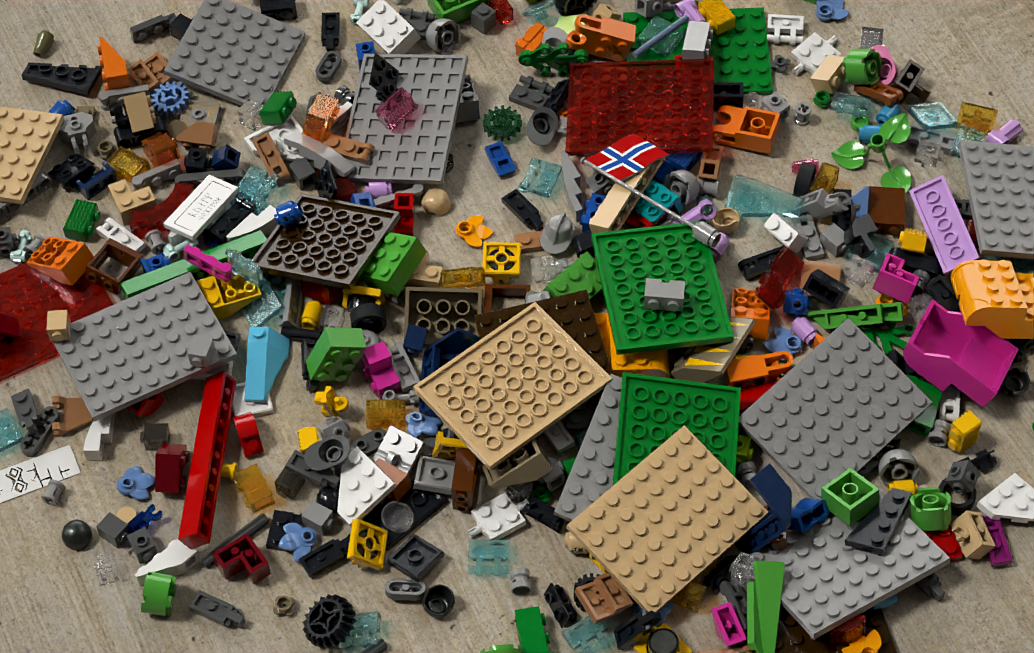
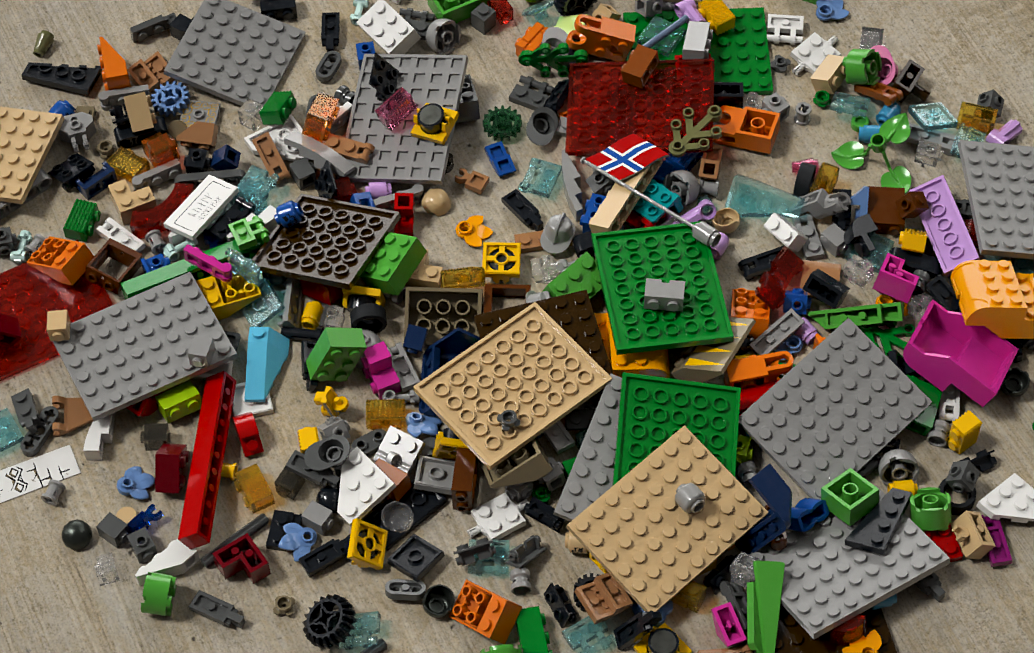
none -> lime brick [155,381,202,424]
none -> bright green plate [228,215,270,251]
none -> piece [410,103,459,145]
none -> orange slope [449,579,522,644]
none -> dark grey hinge [453,537,496,566]
none -> medium nougat plate [455,168,490,194]
none -> dark grey plate [497,410,520,431]
none -> dark grey hinge [505,535,547,569]
none -> dark orange brick [621,44,659,89]
none -> olive plant [669,105,722,157]
none -> light grey head [675,483,705,513]
none -> light grey plate [749,308,805,356]
none -> reddish brown brick [896,191,929,219]
none -> dark grey brick [975,89,1004,122]

